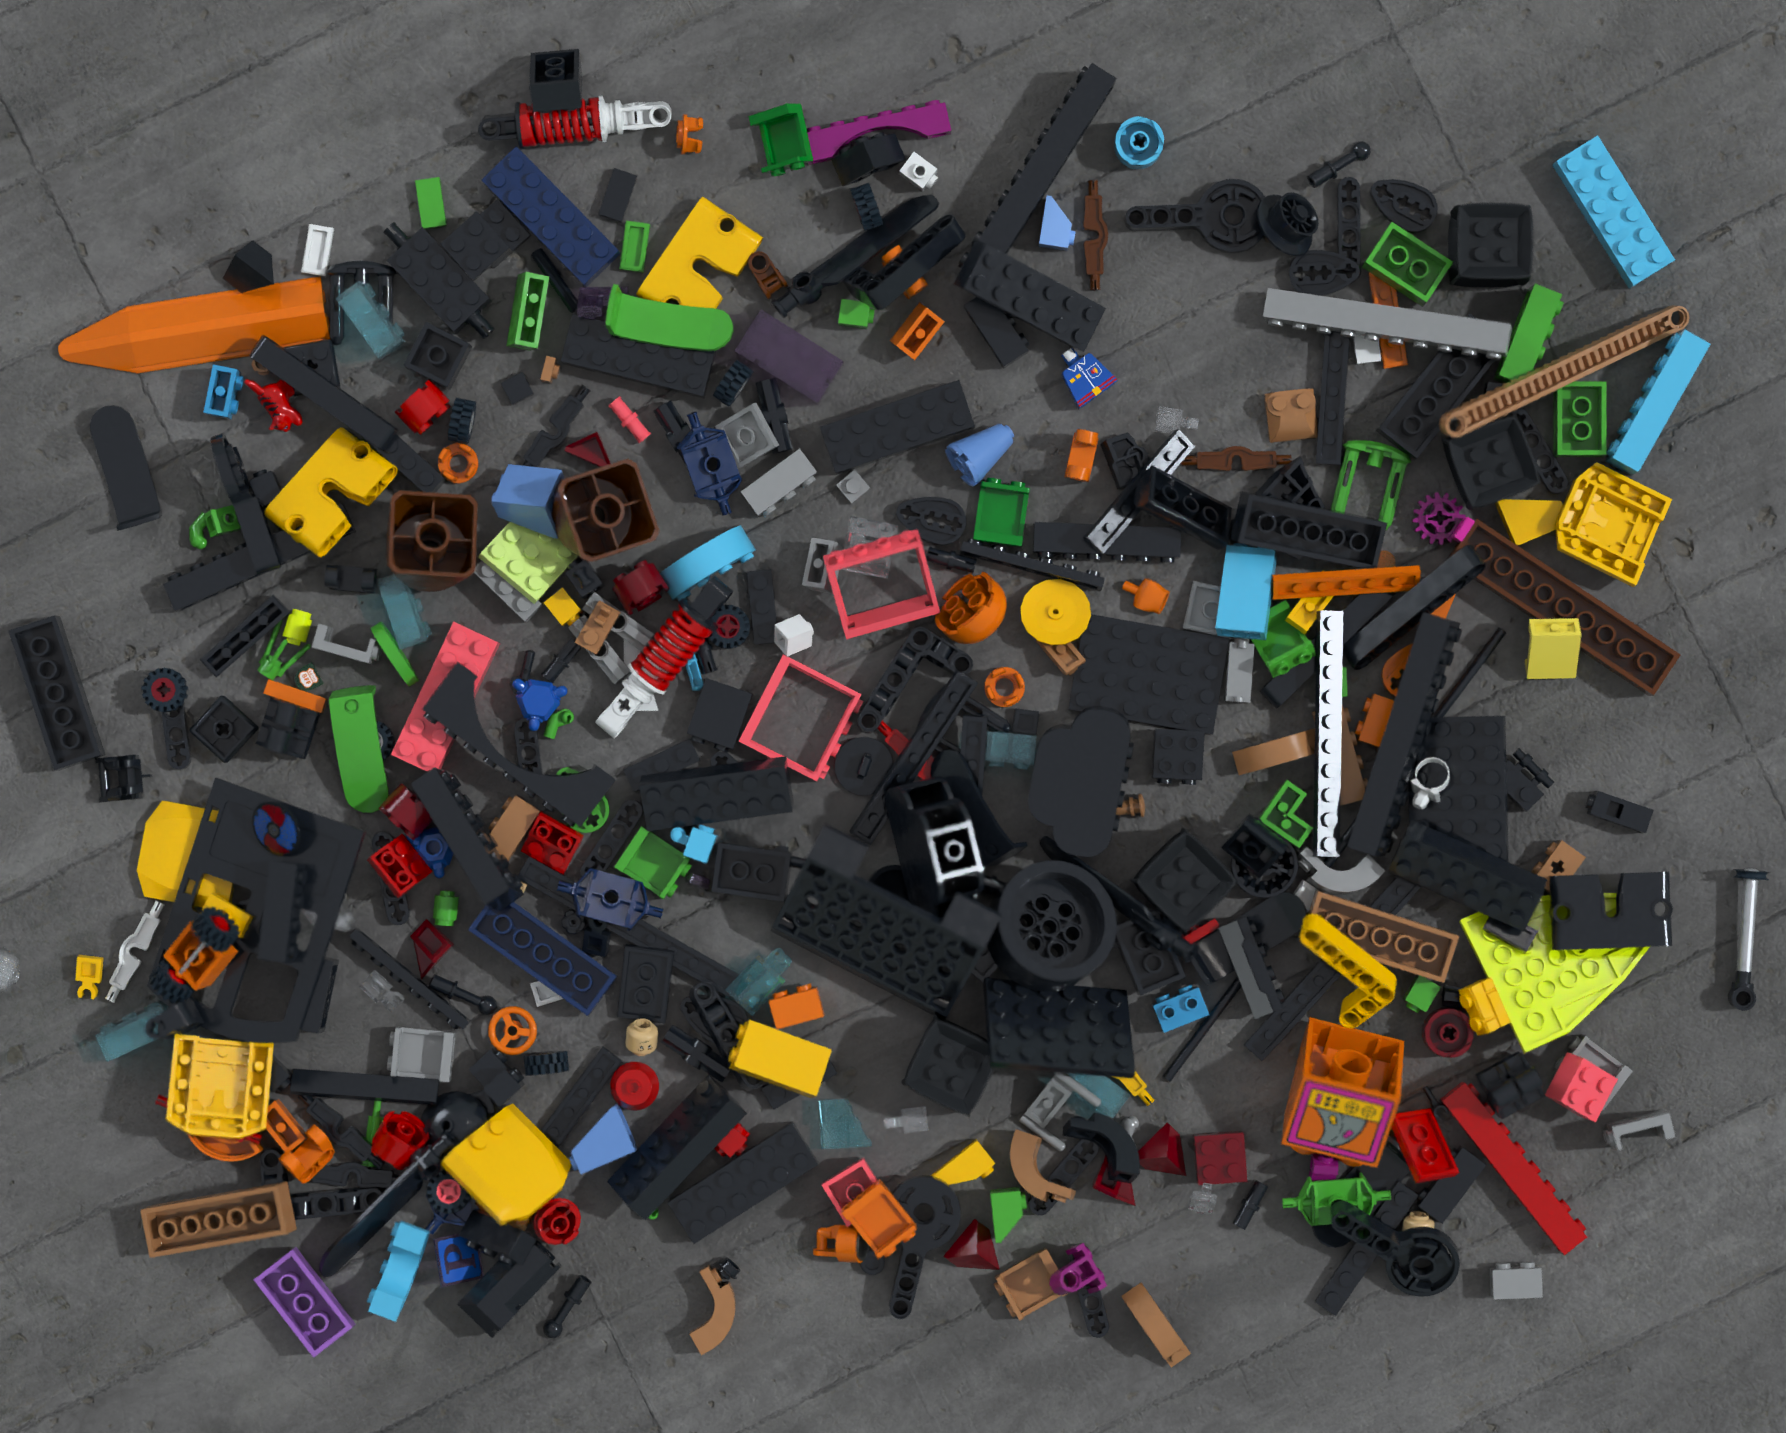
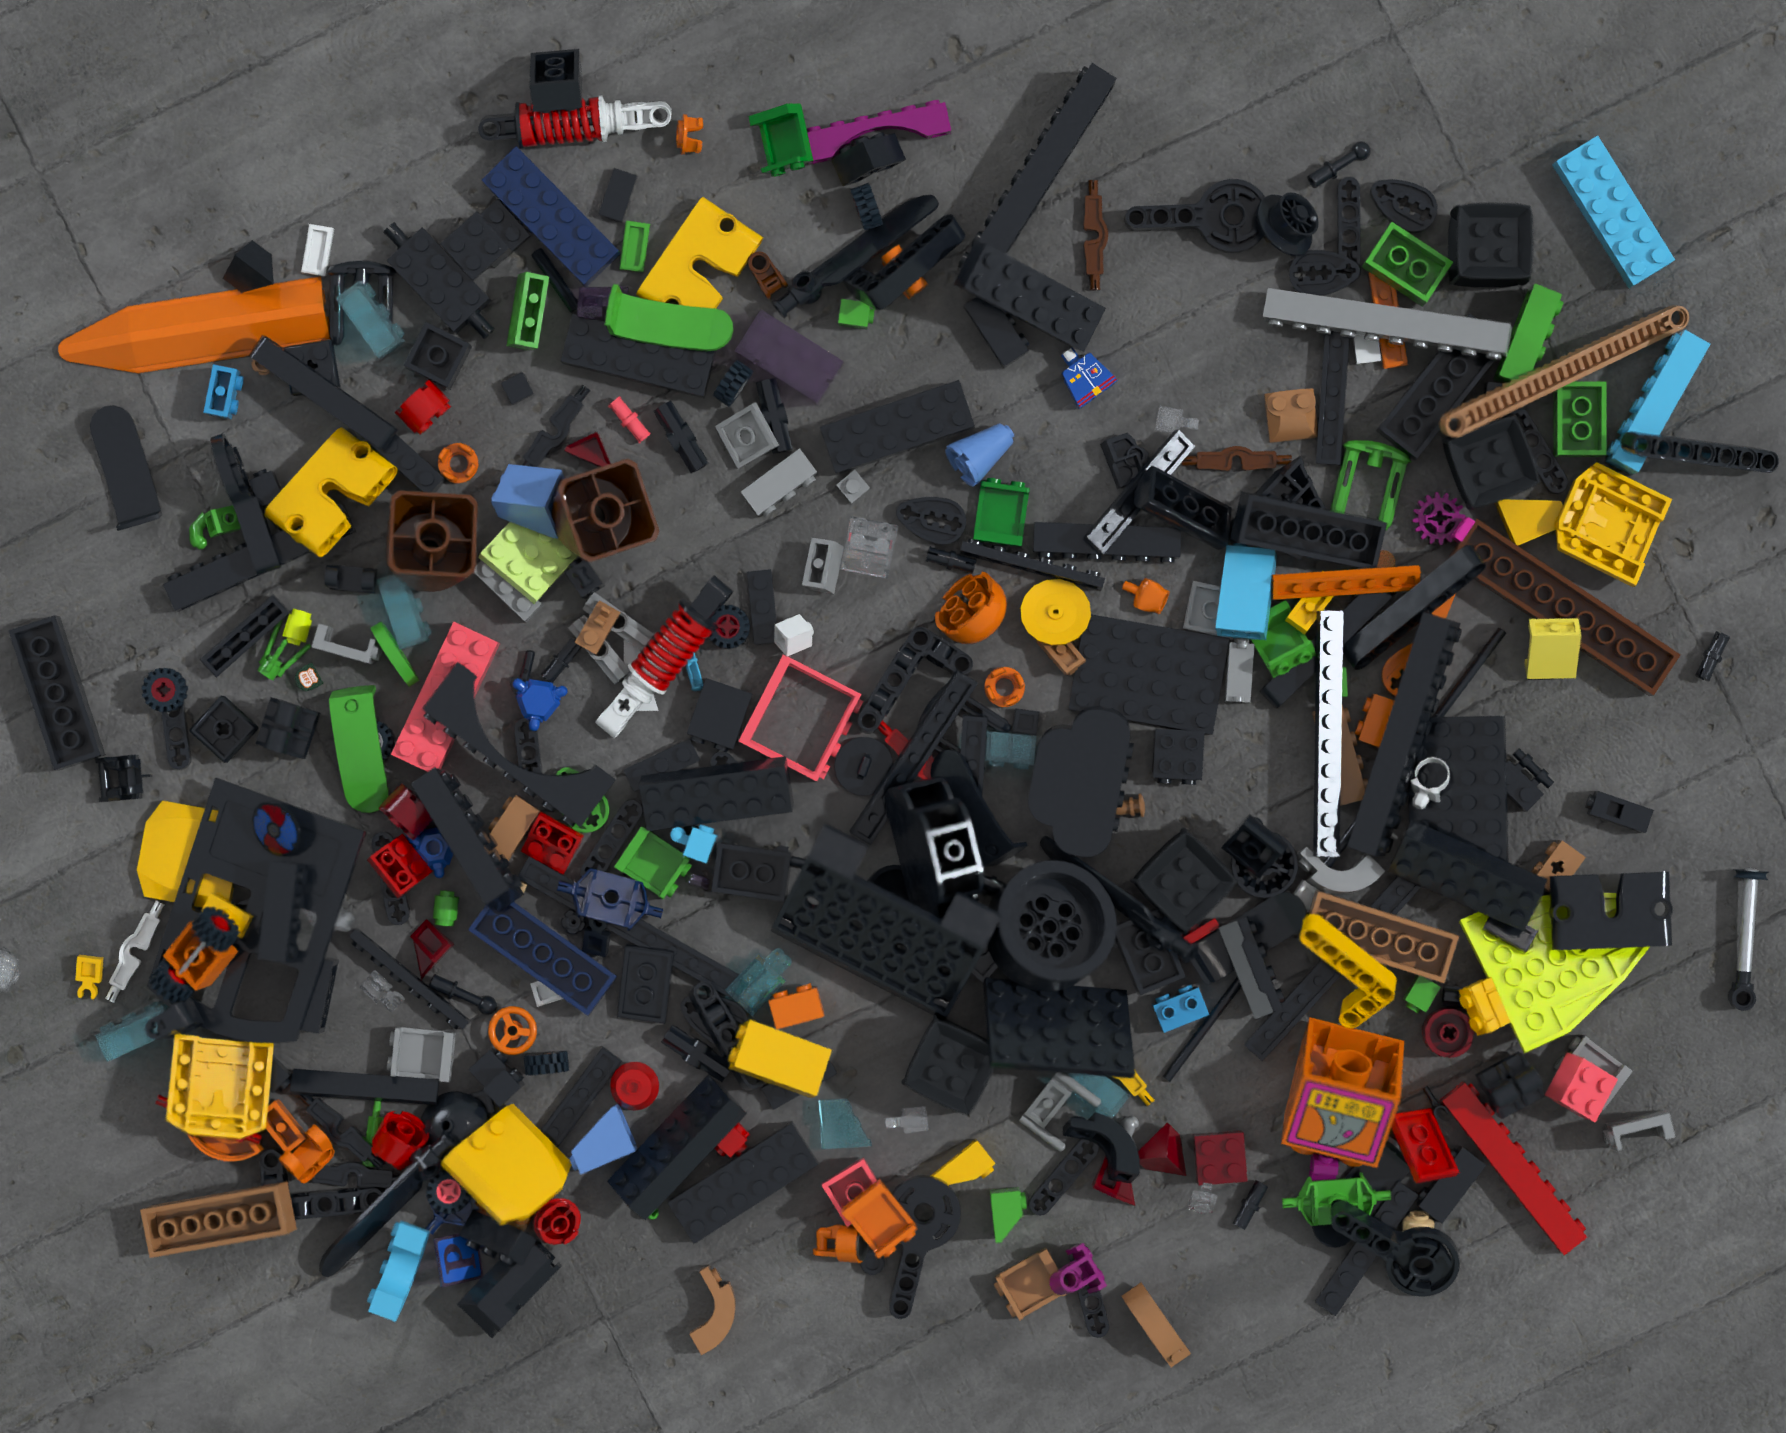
red animal [244,379,303,432] -> none
medium lavender brick [254,1247,356,1358] -> none
orange piece [263,679,328,713] -> none
bright green tile [415,177,447,229] -> none
black wheel [448,398,476,445] -> none
medium nougat plate [540,356,560,384] -> none
bright green arm [543,709,574,739] -> none
black pin [543,1275,592,1338] -> none
yellow brick [544,587,582,627] -> none
dark red brick [612,560,669,615] -> none
tan head [625,1018,658,1056] -> none
medium azure brick [660,525,756,601] -> none
dark blue plate [677,412,742,516] -> none
black pin [694,638,718,675] -> none
black plate [718,1257,741,1280] -> none
coral window [823,529,940,639] -> none
orange brick [890,302,945,360] -> none
white brick [899,152,938,192] -> none
dark red slope [944,1219,1000,1270] -> none
medium nougat arch [1010,1129,1076,1203] -> none
light blue slope [1039,195,1075,251] -> none
orange piece [1065,429,1098,482] -> none
medium azure brick [1114,116,1164,169] -> none
medium nougat arch [1232,728,1315,775] -> none
bright green brick [1259,780,1313,848] -> none
light grey brick [1489,1262,1543,1300] -> none
none -> black beam [1621,431,1779,473]
none -> black pin [1695,631,1730,682]

